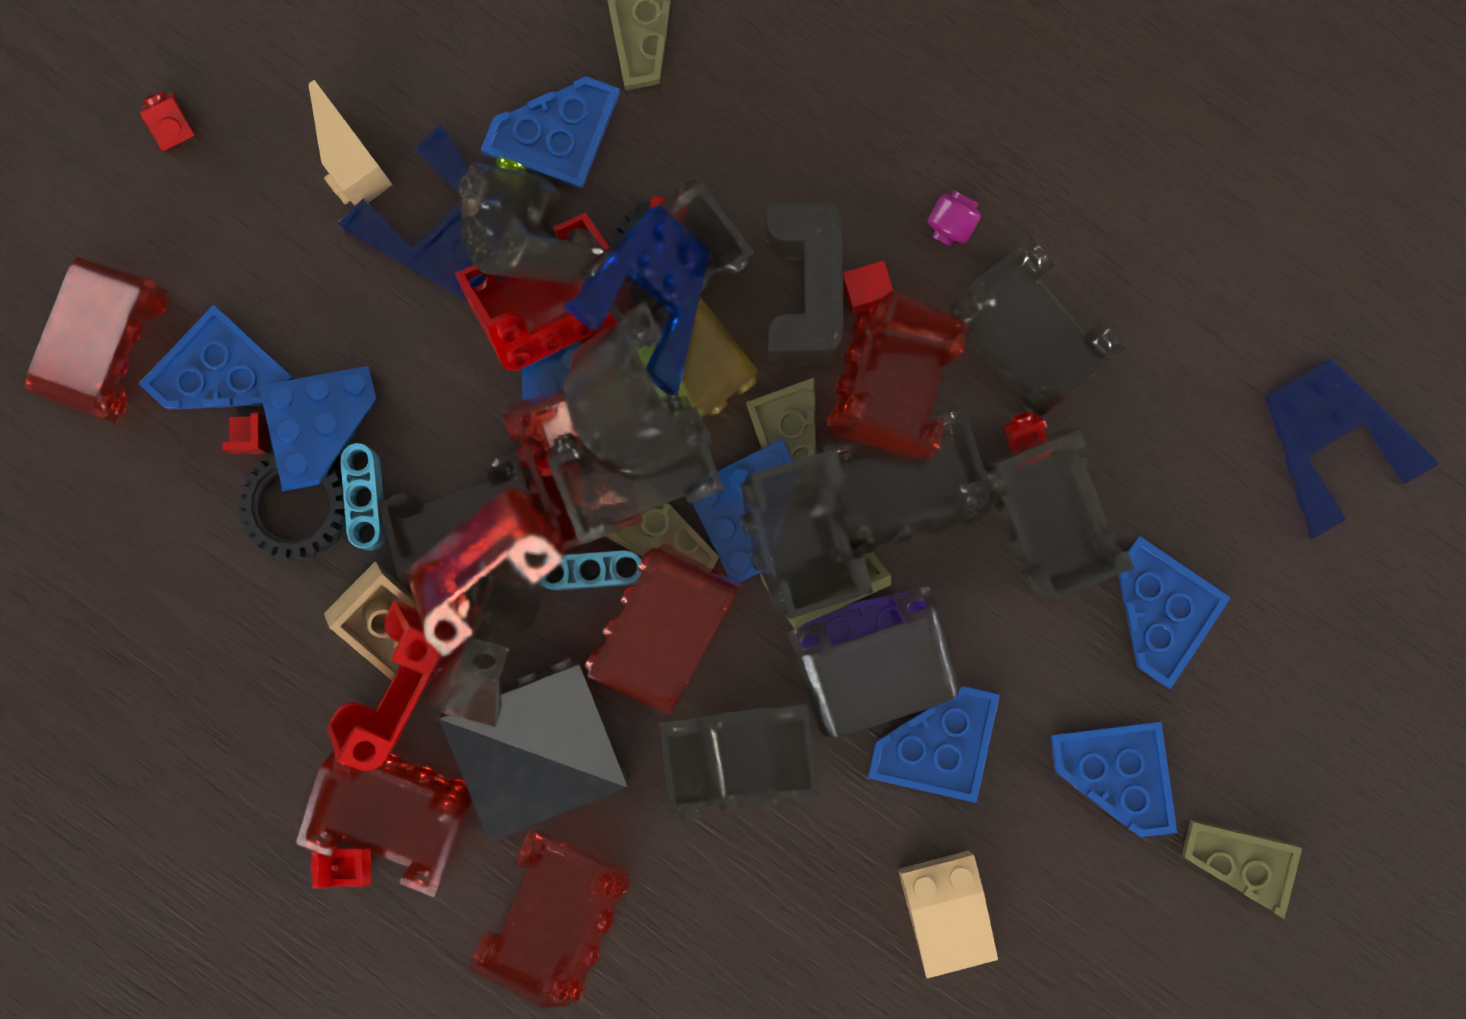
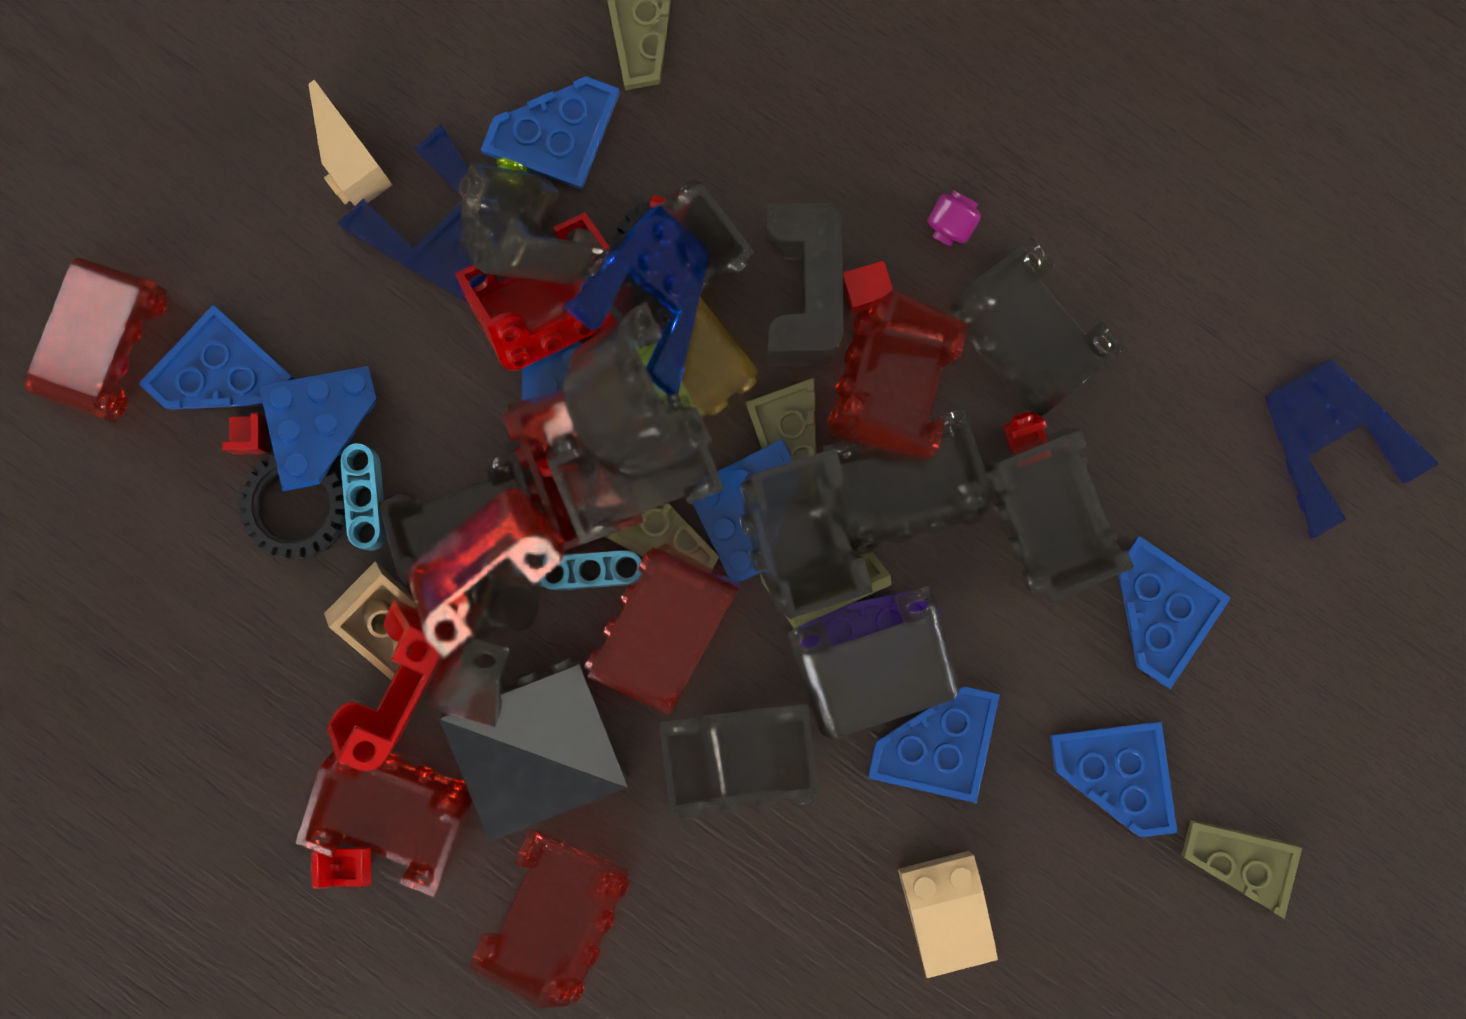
red bracket [140,90,195,152] -> none

